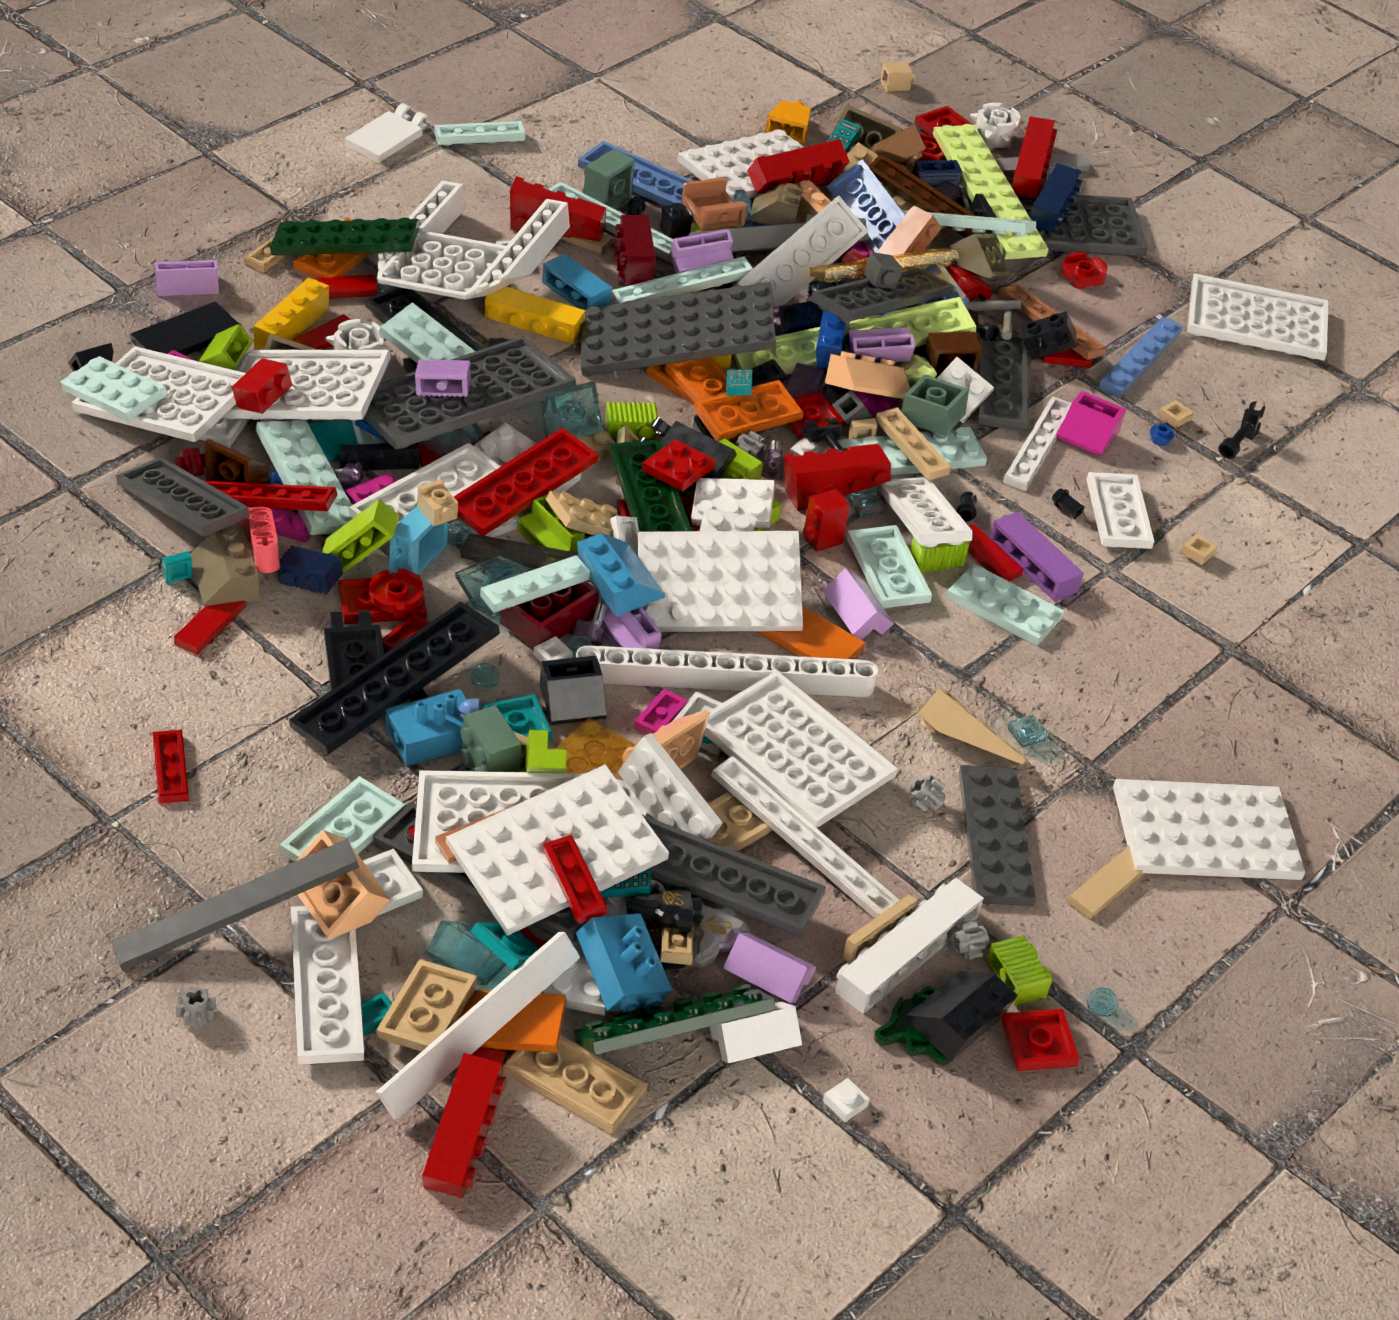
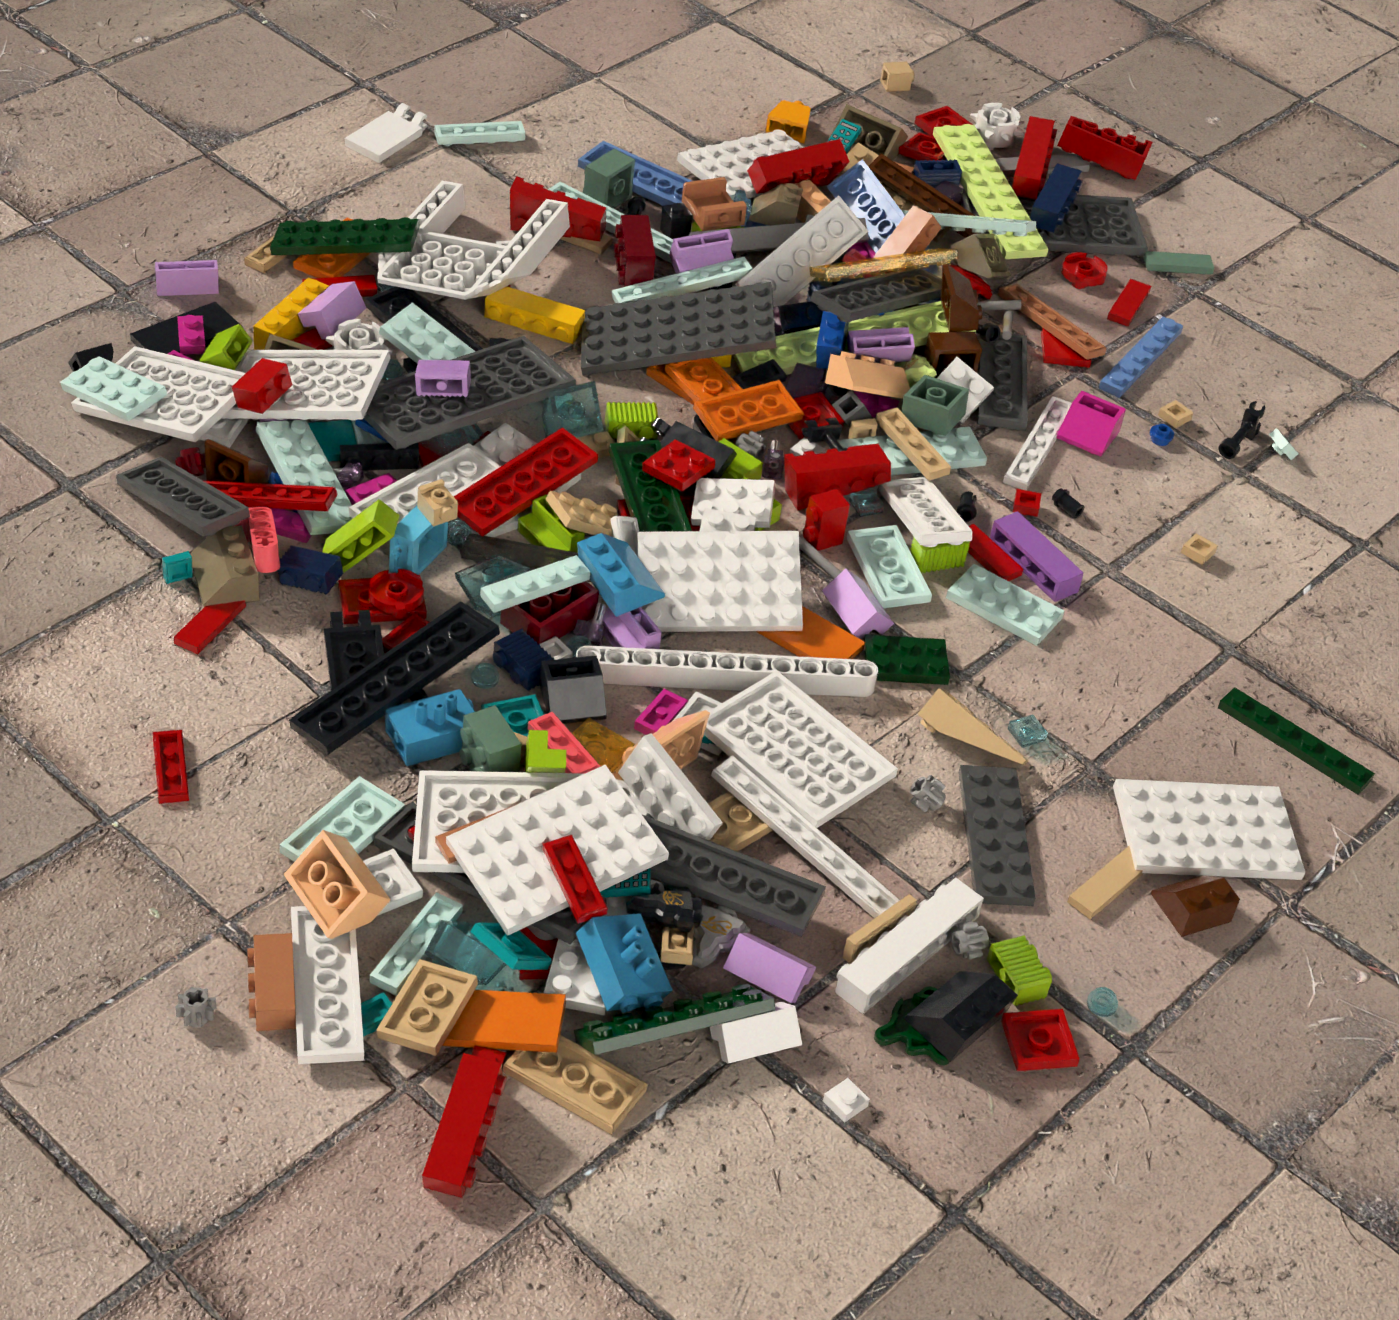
dark grey tile [112,839,360,971] -> none
white tile [376,932,580,1119] -> none
medium blue hinge [459,699,479,719] -> none
dark azure brick [542,254,612,309] -> none
teal tile [726,369,753,396] -> none
dark grey brick [864,252,903,289] -> none
medium nougat slope [870,124,926,166] -> none
black plate [970,193,997,234] -> none
black brick [1022,311,1077,360] -> none
white plate [1086,472,1154,549] -> none
white plate [1187,274,1328,360] -> none
none -> dark pink plate [177,315,205,354]
none -> nougat brick [247,933,296,1031]
none -> lavender piece [298,281,366,339]
none -> light aqua plate [369,892,463,996]
none -> clear light blue plate [382,359,403,381]
none -> dark blue brick [493,628,555,691]
none -> coral tile [528,712,600,774]
none -> light grey bar [799,535,841,579]
none -> dark green plate [864,634,950,685]
none -> reddish brown slope [941,264,982,332]
none -> red plate [1012,489,1042,517]
none -> red wedge [1057,116,1153,180]
none -> red tile [1107,278,1152,327]
none -> sand green tile [1143,251,1214,275]
none -> reddish brown slope [1151,876,1240,937]
none -> dark green plate [1218,687,1375,795]
none -> light aqua plate [1269,428,1299,460]

